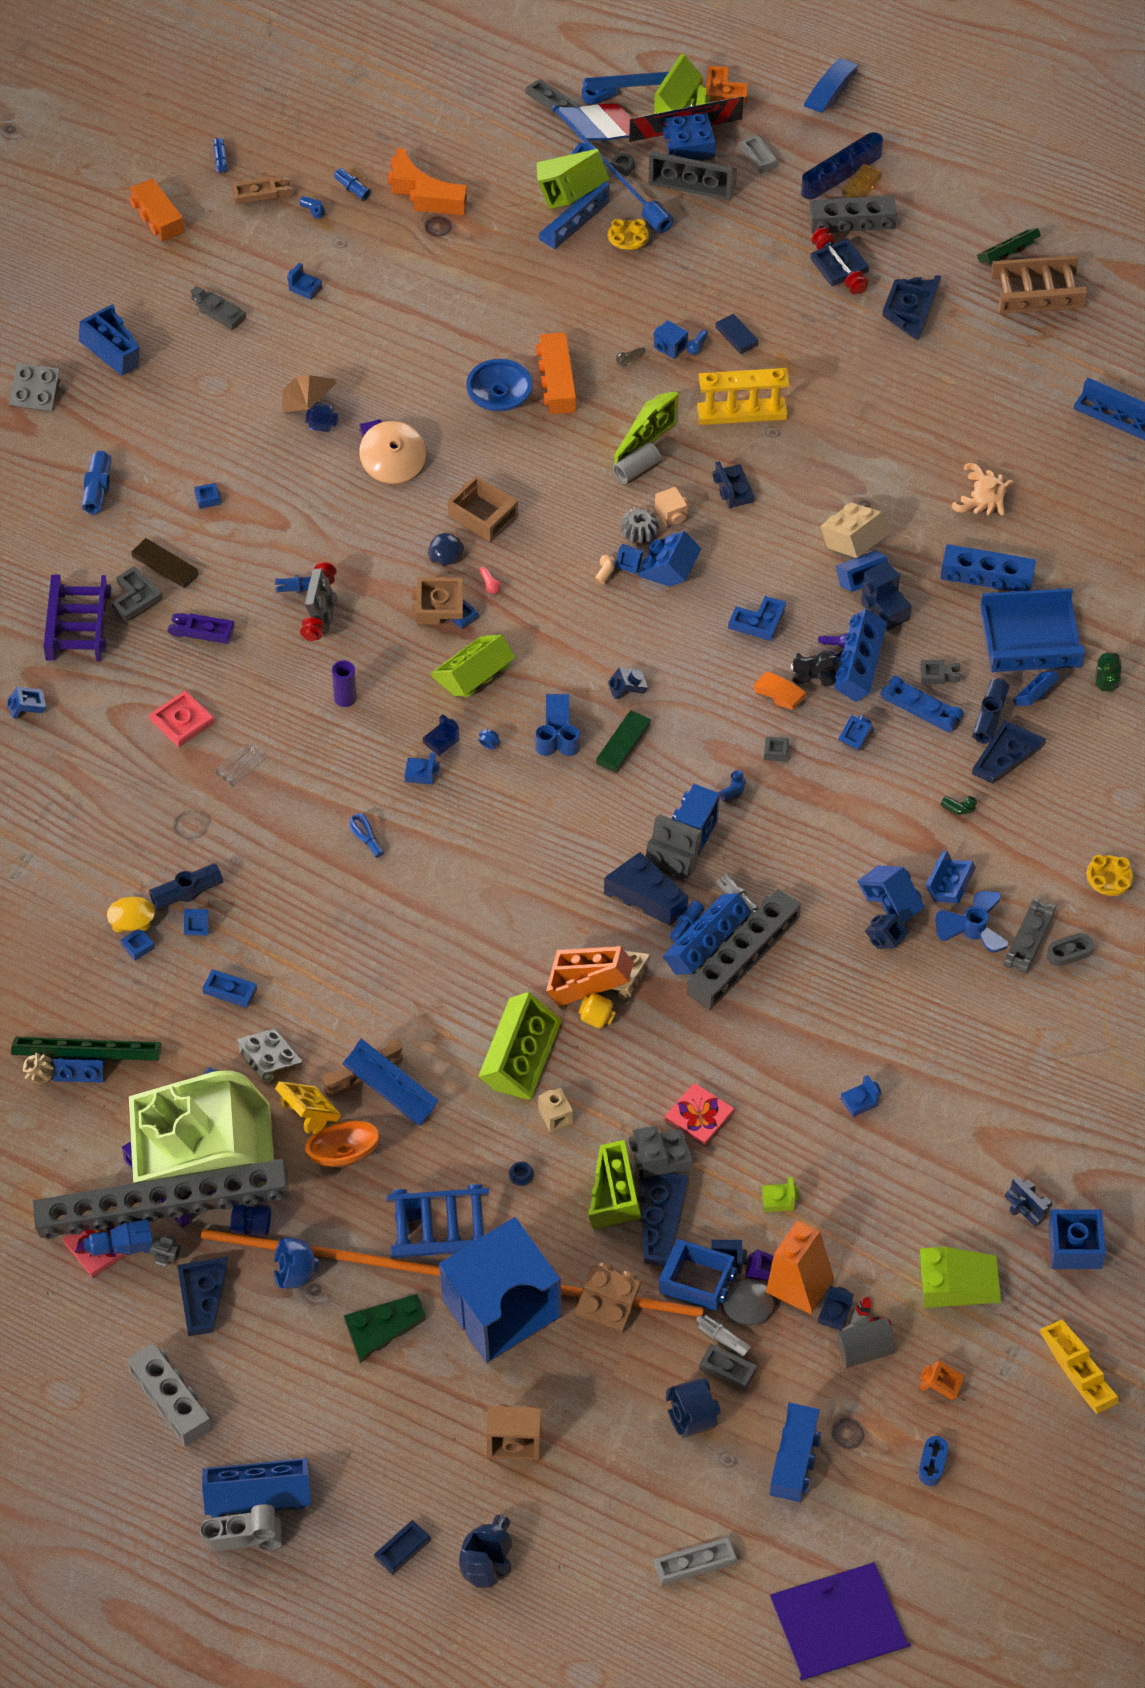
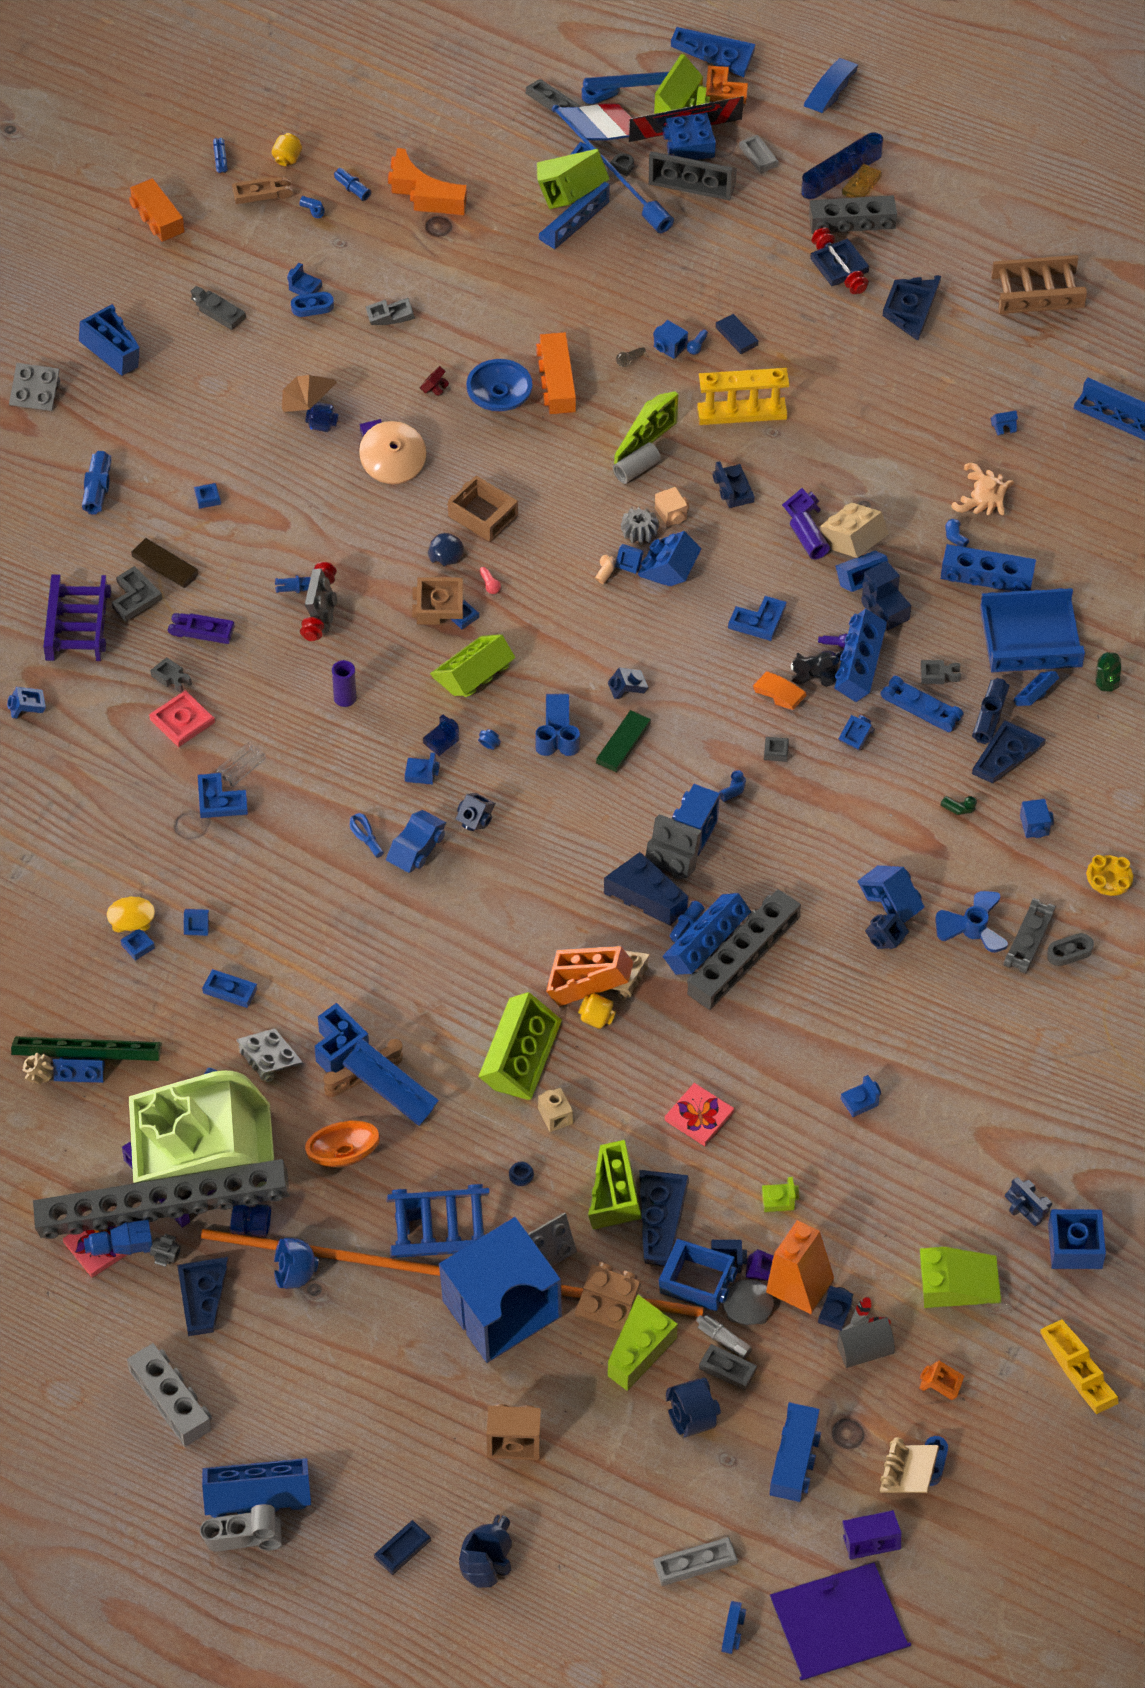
dark blue piece [149,863,223,910] -> none
yellow piece [275,1082,341,1134] -> none
dark green wing [344,1294,425,1364] -> none
yellow dish [607,219,650,250] -> none
dark grey plate [629,1126,693,1177] -> none
light grey pin [716,874,759,918] -> none
blue bracket [926,851,976,903] -> none
dark green plate [977,228,1041,264] -> none
none -> dark grey plate [150,657,192,693]
none -> blue plate [198,773,248,818]
none -> yellow head [272,133,302,166]
none -> blue plate [291,292,334,317]
none -> blue brick [315,1003,369,1073]
none -> dark grey slope [366,298,415,325]
none -> blue brick [386,810,446,873]
none -> dark red tile [419,366,449,396]
none -> dark blue brick [456,793,496,831]
none -> light grey hinge [528,1213,577,1267]
none -> lime wedge [608,1295,678,1391]
none -> blue wing [671,27,755,78]
none -> blue plate [721,1601,746,1654]
none -> dark purple bracket [782,488,821,518]
none -> dark purple pin [790,512,830,560]
none -> dark purple hinge [842,1510,902,1560]
none -> tan hinge [880,1437,939,1493]
none -> blue arm [945,519,969,547]
none -> blue tile [990,411,1018,436]
none -> blue brick [1020,799,1054,838]

